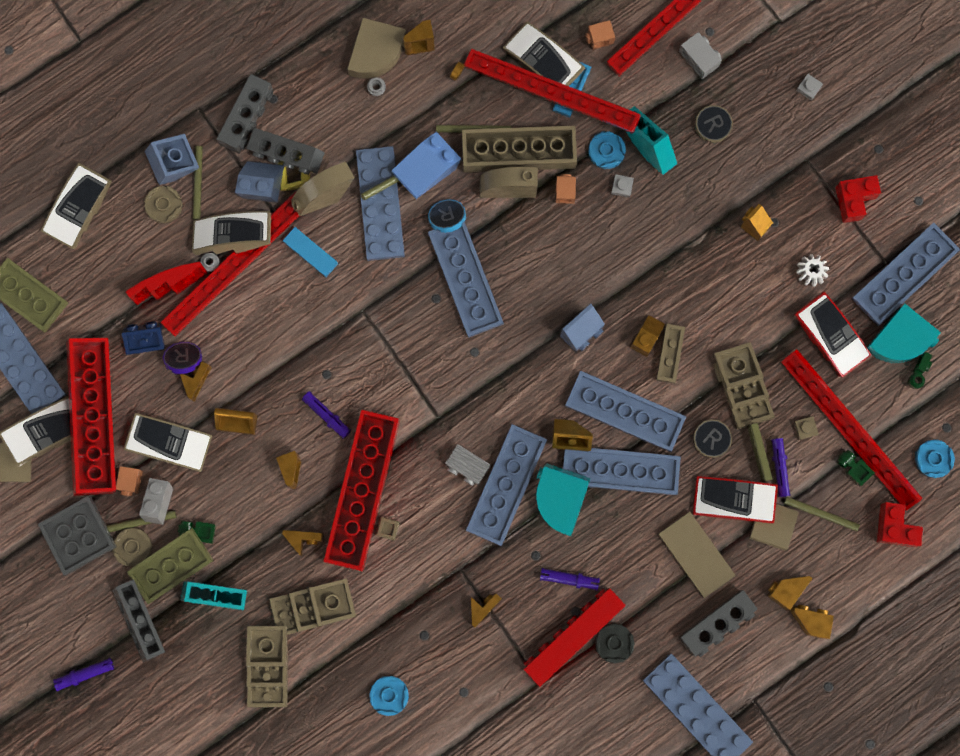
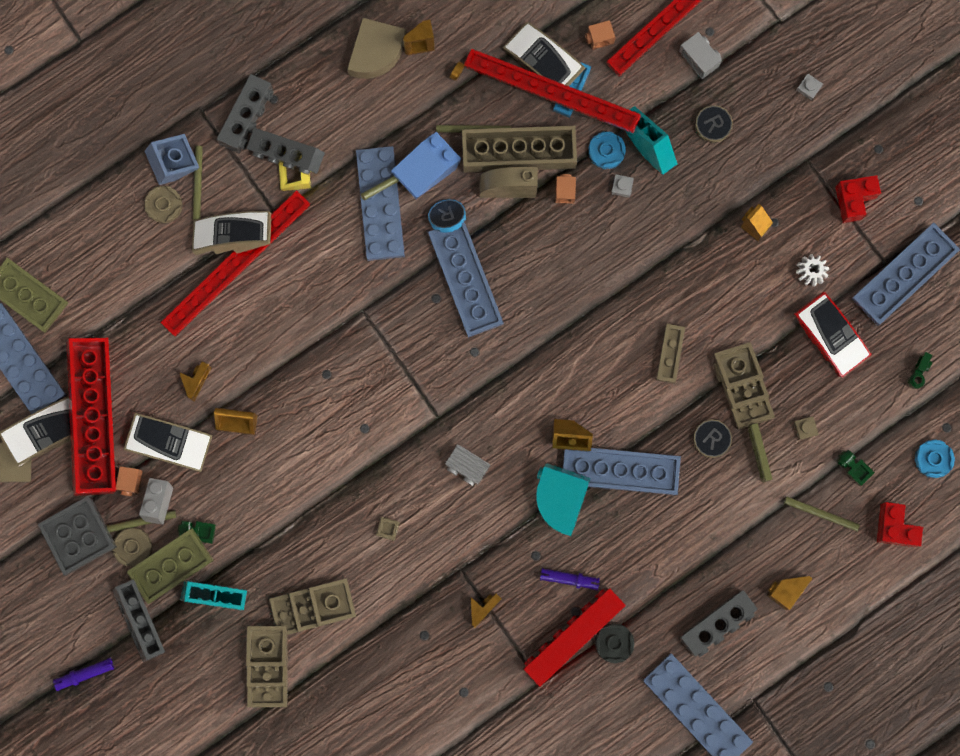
slope [41,163,112,249] -> none
dark blue bracket [122,321,165,355] -> none
red slope [125,262,208,305] -> none
tile [163,342,202,374] -> none
light grey plate [200,253,220,272] -> none
sand blue slope [235,161,284,203] -> none
pearl gold tile [276,451,301,489] -> none
pearl gold slope [282,530,323,556] -> none
dark azure tile [283,227,338,277] -> none
dark tan brick [291,162,354,216] -> none
dark purple pin [302,391,351,439] -> none
red brick [323,410,400,572] -> none
light grey plate [367,77,386,96] -> none
dark azure tile [369,676,409,716] -> none
sand blue plate [466,424,547,546] -> none
sand blue slope [560,304,605,353] -> none
sand blue plate [565,371,686,452] -> none
pearl gold slope [630,315,665,357] -> none
dark tan tile [658,512,736,598] -> none
slope [692,476,778,524] -> none
dark tan slope [749,504,799,551] -> none
dark purple pin [771,438,791,497] -> none
red plate [781,349,923,511] -> none
pearl gold slope [791,605,834,639] -> none
teal brick [867,304,941,363] -> none

